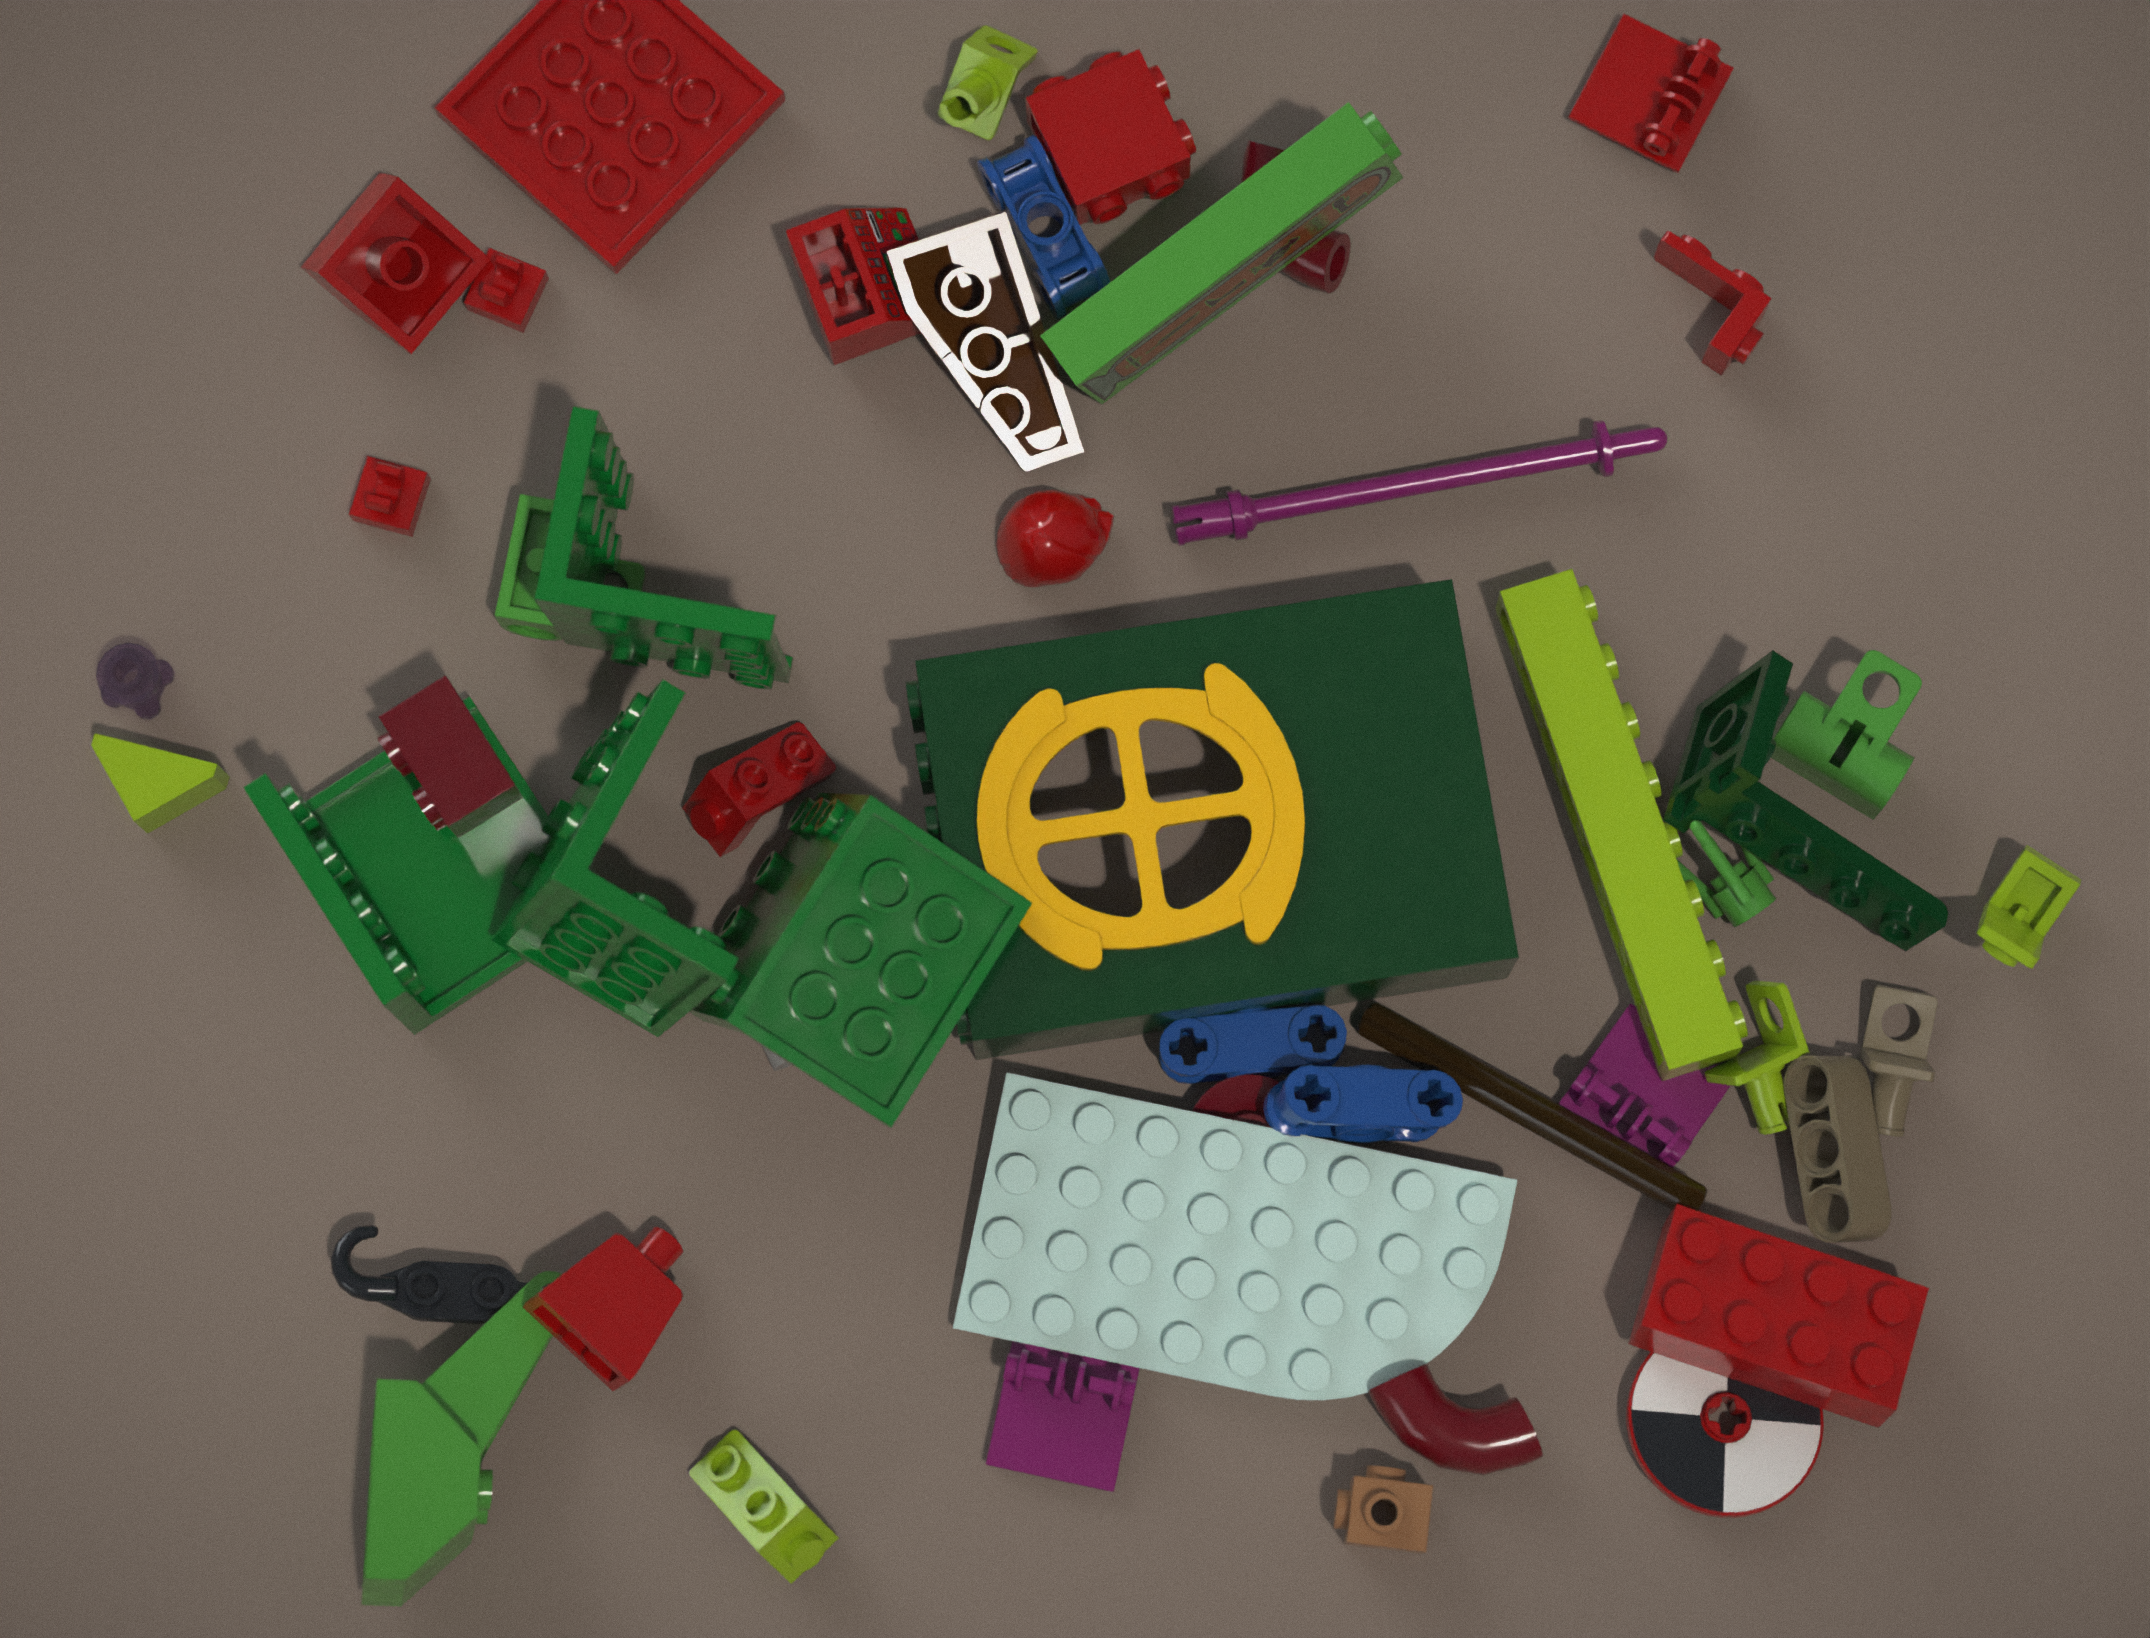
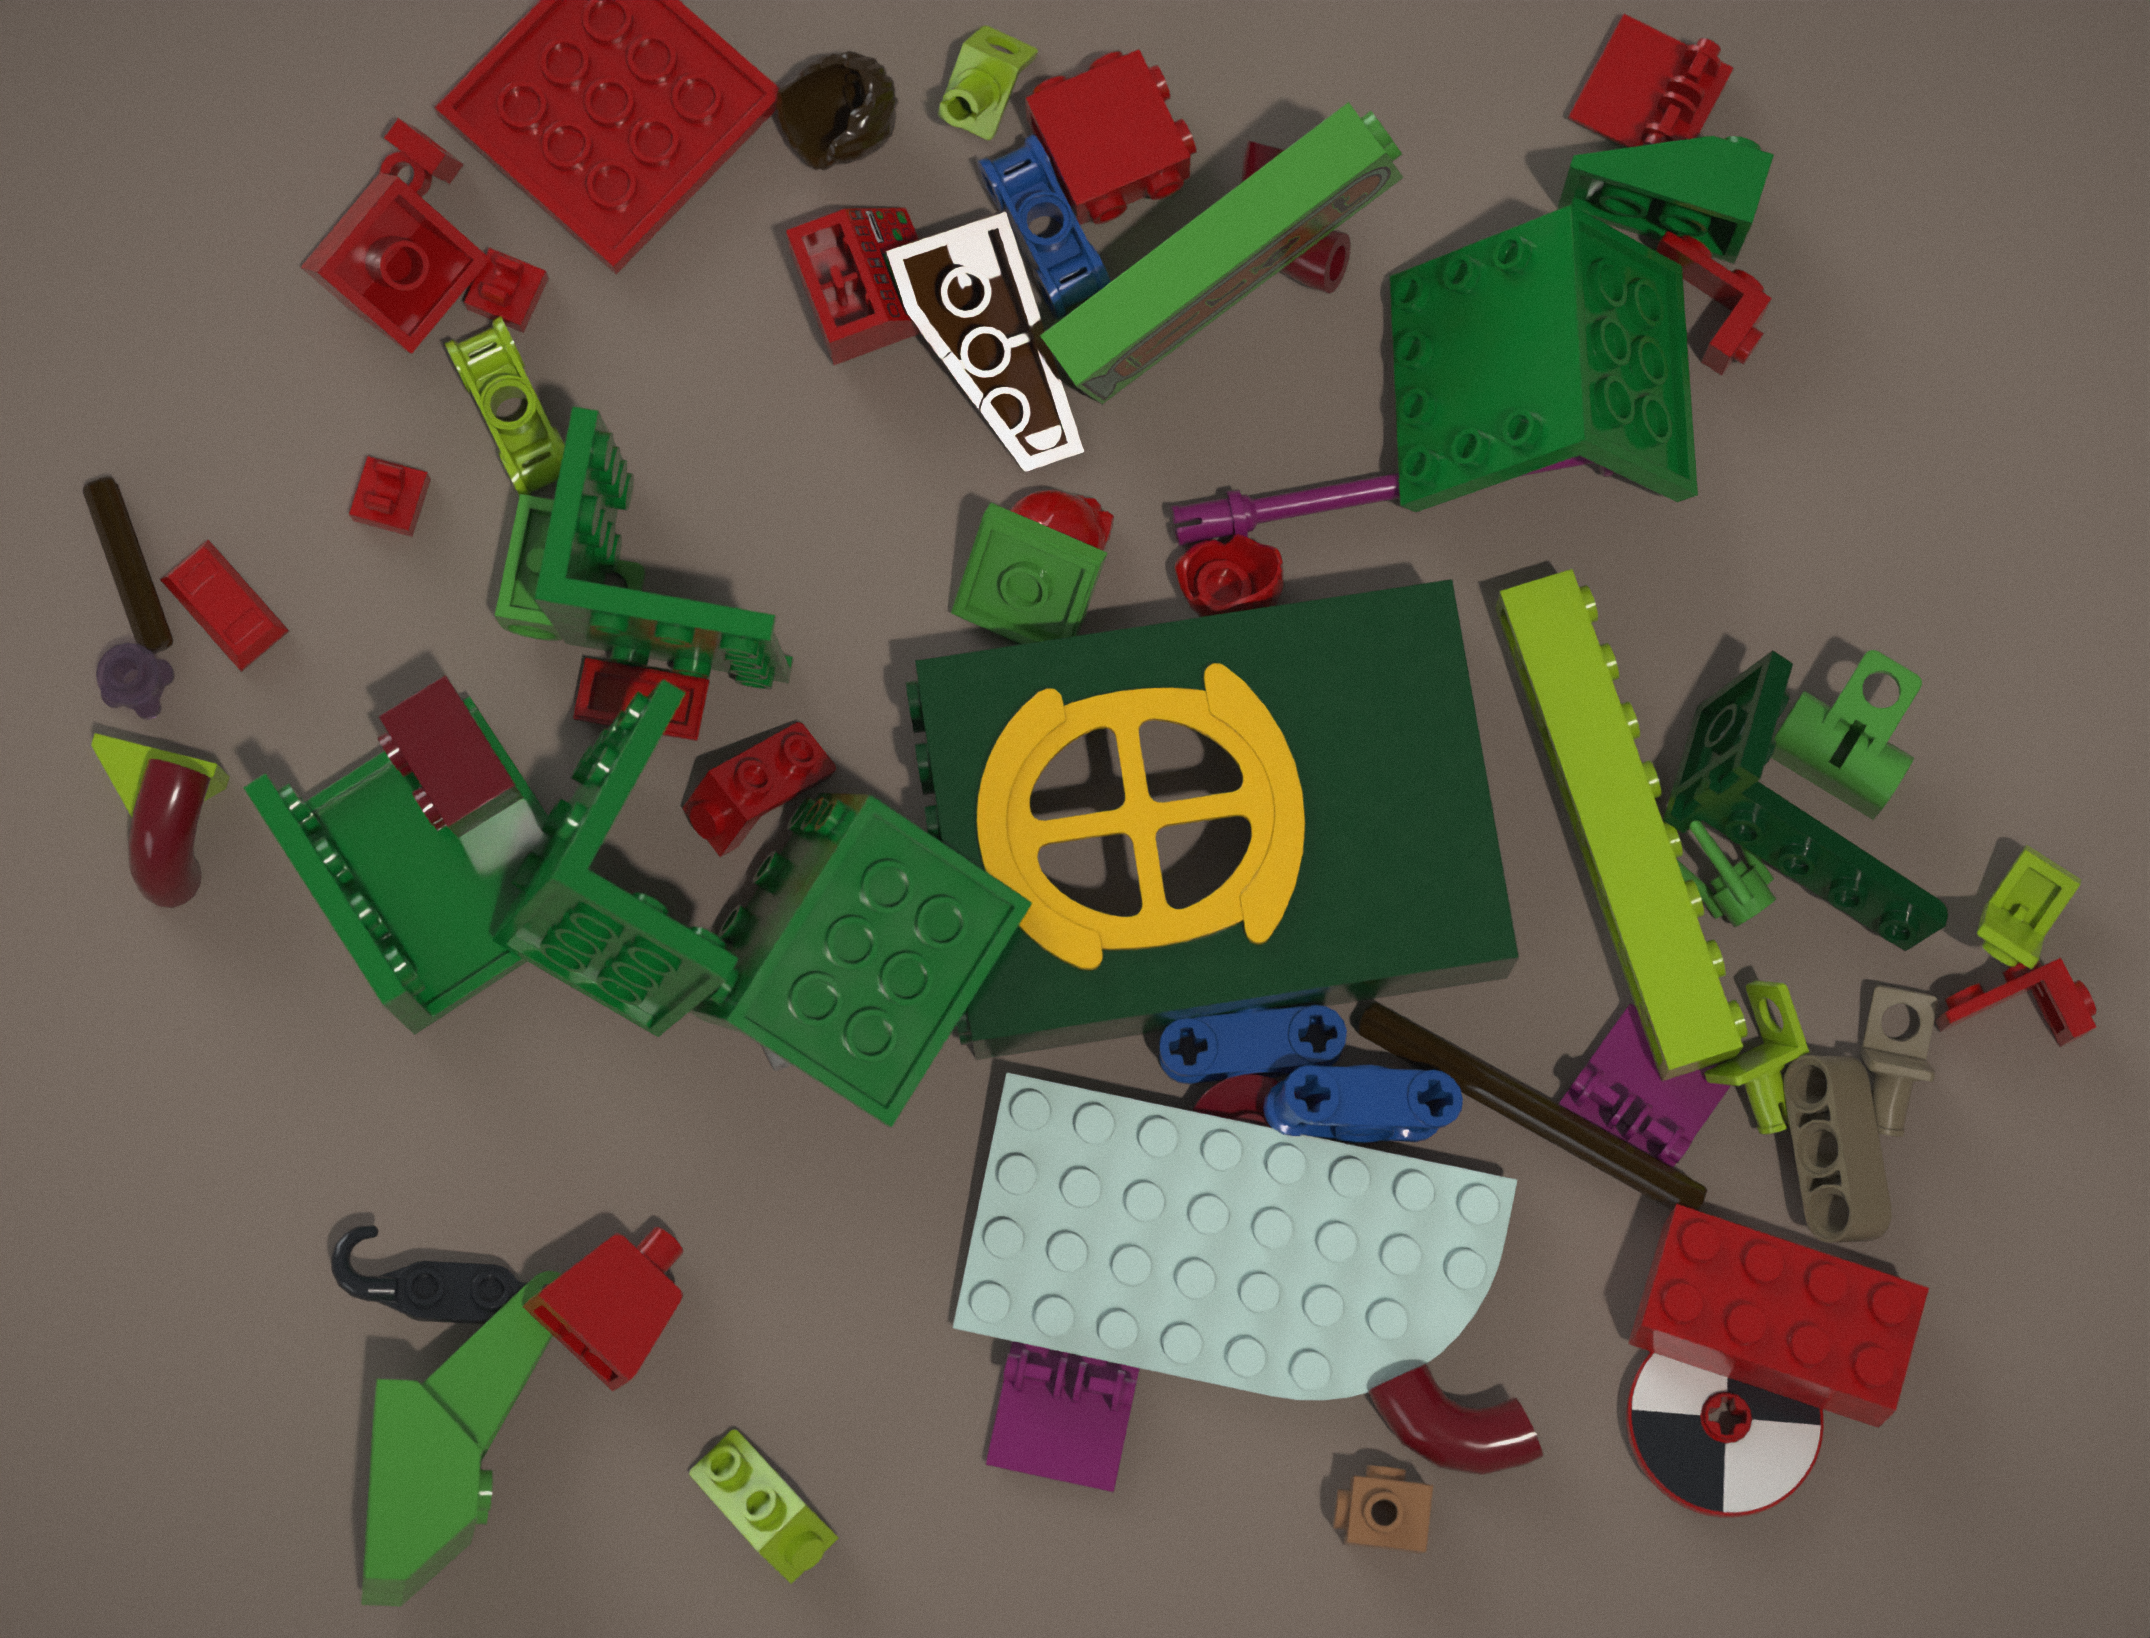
none -> dark brown axle [82,477,173,655]
none -> dark red cylinder [129,759,211,908]
none -> red tile [160,539,289,672]
none -> red tile [380,118,464,197]
none -> lime piece [444,317,565,496]
none -> red tile [573,658,710,742]
none -> dark brown hair [776,51,898,170]
none -> bright green tile [951,503,1108,644]
none -> red hair [1175,534,1284,617]
none -> green bracket [1390,205,1698,513]
none -> green slope [1557,136,1774,264]
none -> red bracket [1934,958,2097,1047]

